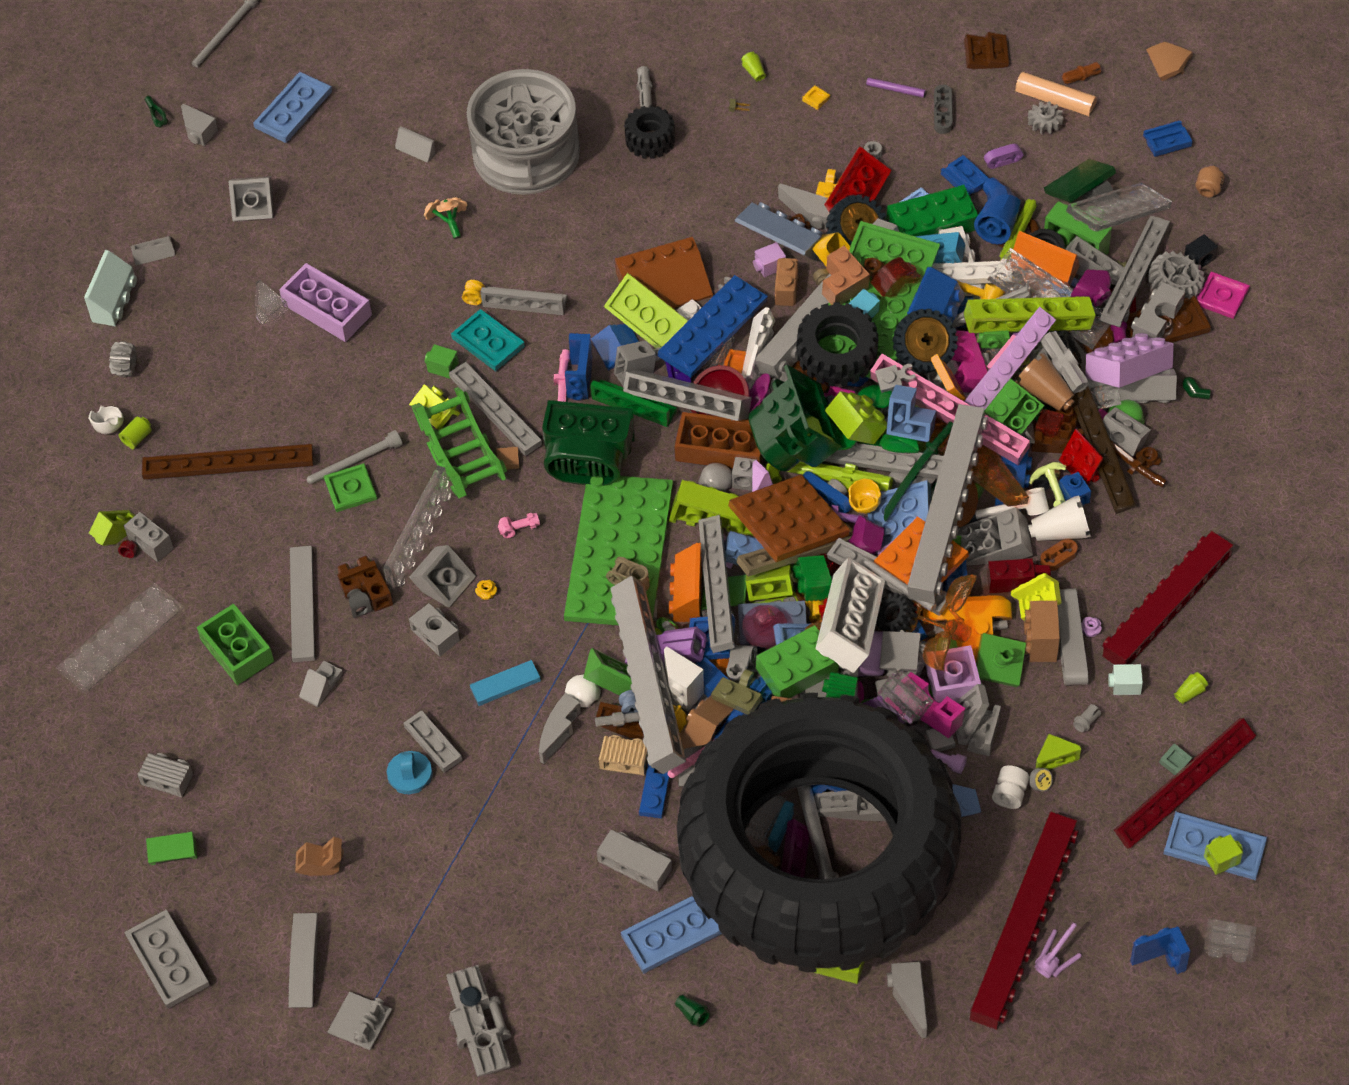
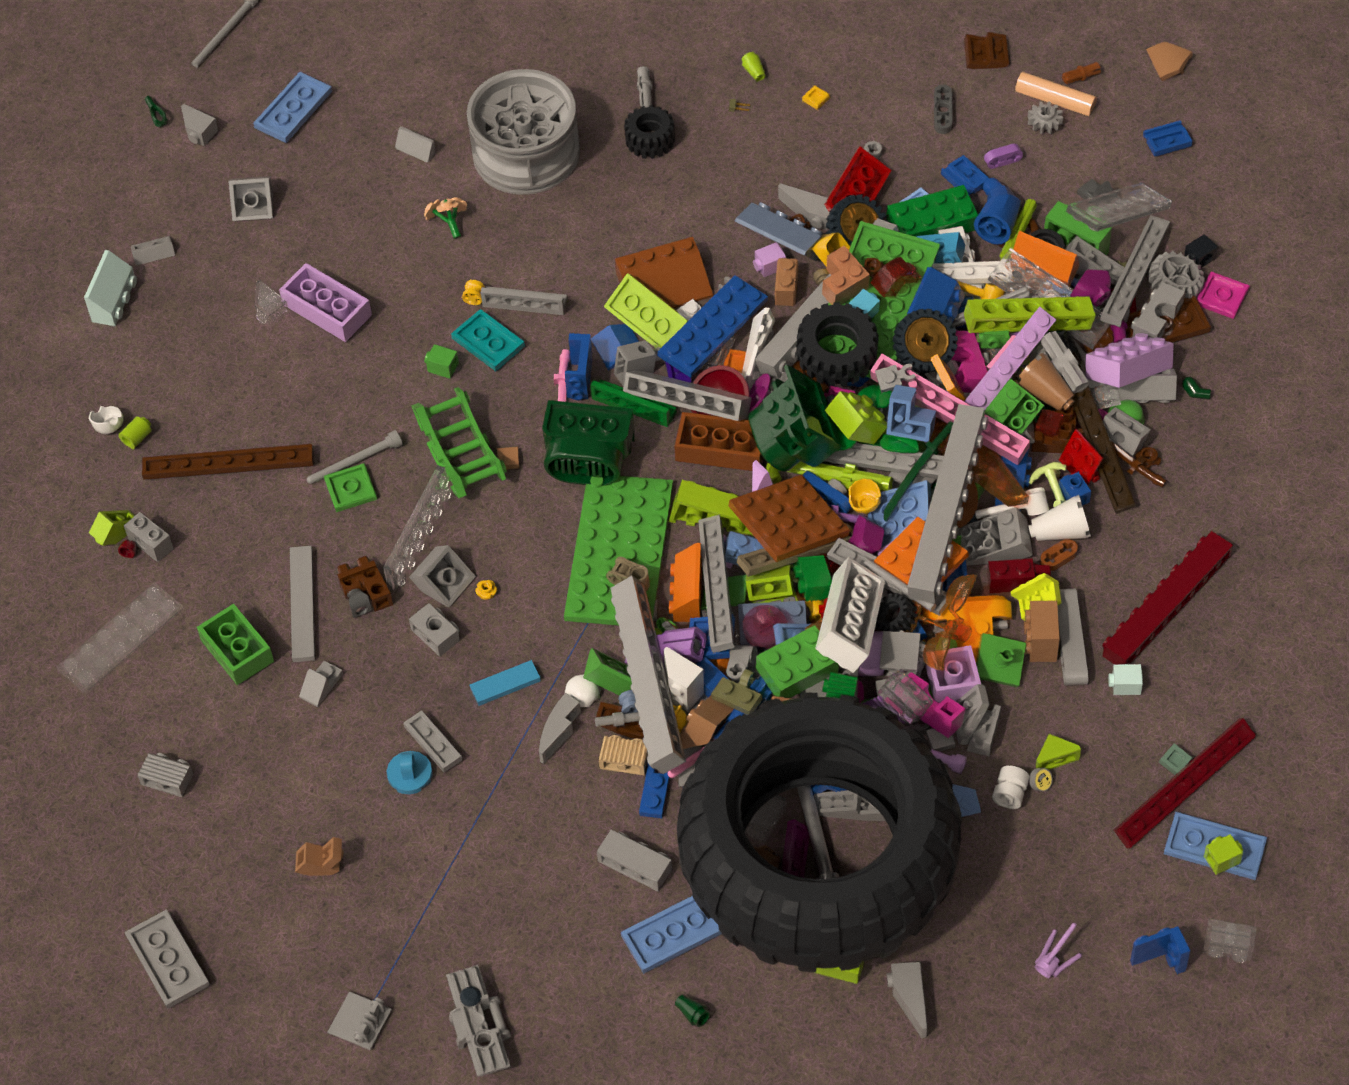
light grey gear [109,341,137,377] -> none
bright green hinge [146,832,197,865] -> none
light grey slope [289,913,318,1008] -> none
neon yellow bracket [409,384,461,430] -> none
light grey plate [449,362,542,456] -> none
bright pink bar [498,513,540,538] -> none
light grey hair [699,463,732,492] -> none
light grey brick [732,457,757,491] -> none
dark azure tile [768,801,794,852] -> none
yellow plate [816,169,836,198] -> none
medium lavender bar [866,78,926,98] -> none
dark red brick [970,811,1079,1030] -> none
black hinge [1032,474,1050,491] -> none
dark green tile [1044,158,1116,203] -> none
light grey pin [1073,704,1101,732] -> none
lavender plate [1081,617,1102,637] -> none
lime cone [1174,672,1208,704] -> none
medium nougat head [1195,166,1225,197] -> none

